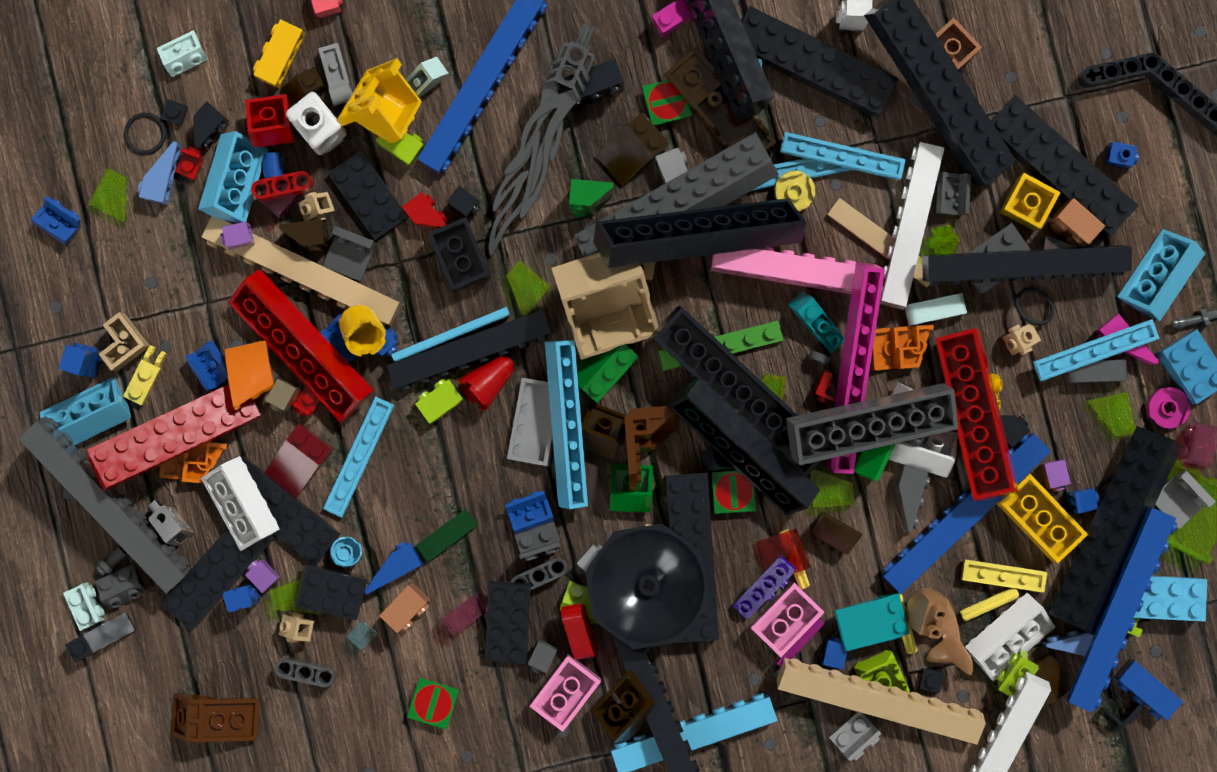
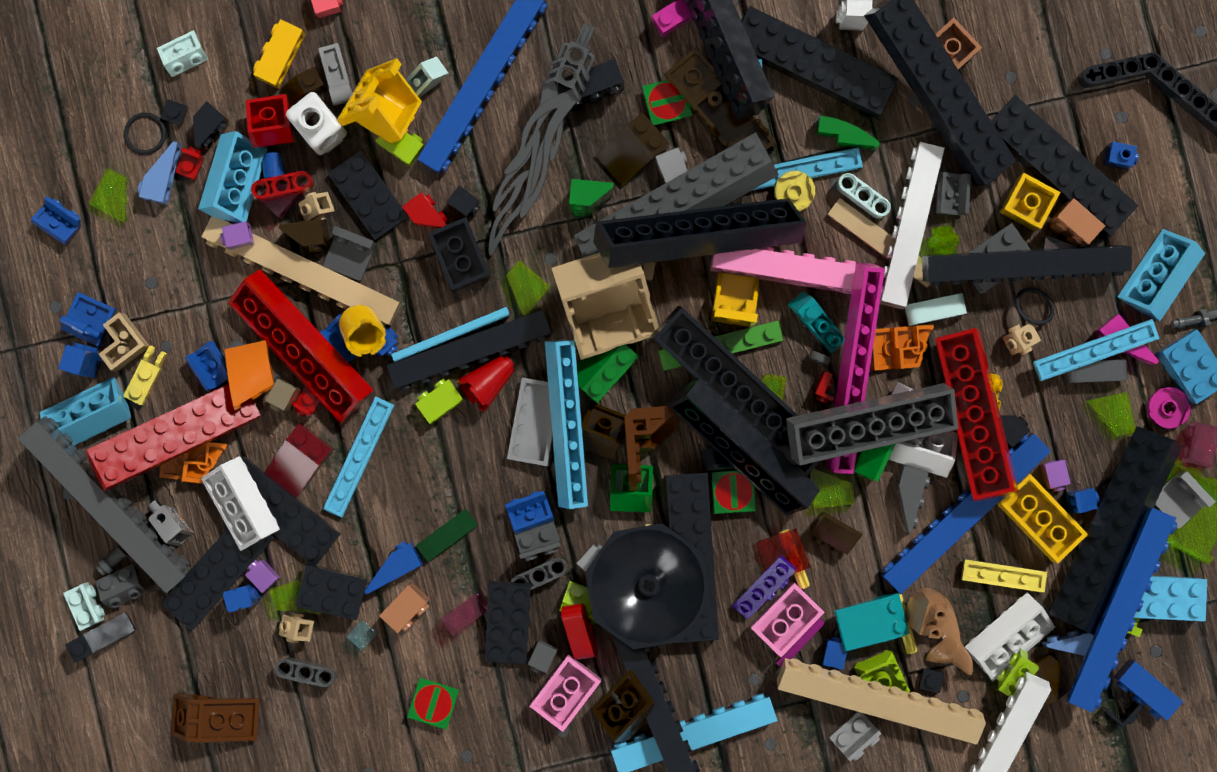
medium azure hair [330,537,362,568] -> none
medium azure tile [780,132,906,180] -> none
light yellow axle [960,588,1019,621] -> none
none -> blue plate [59,292,117,347]
none -> yellow bracket [711,272,759,327]
none -> green slope [816,116,880,150]
none -> light aqua beam [836,173,891,219]

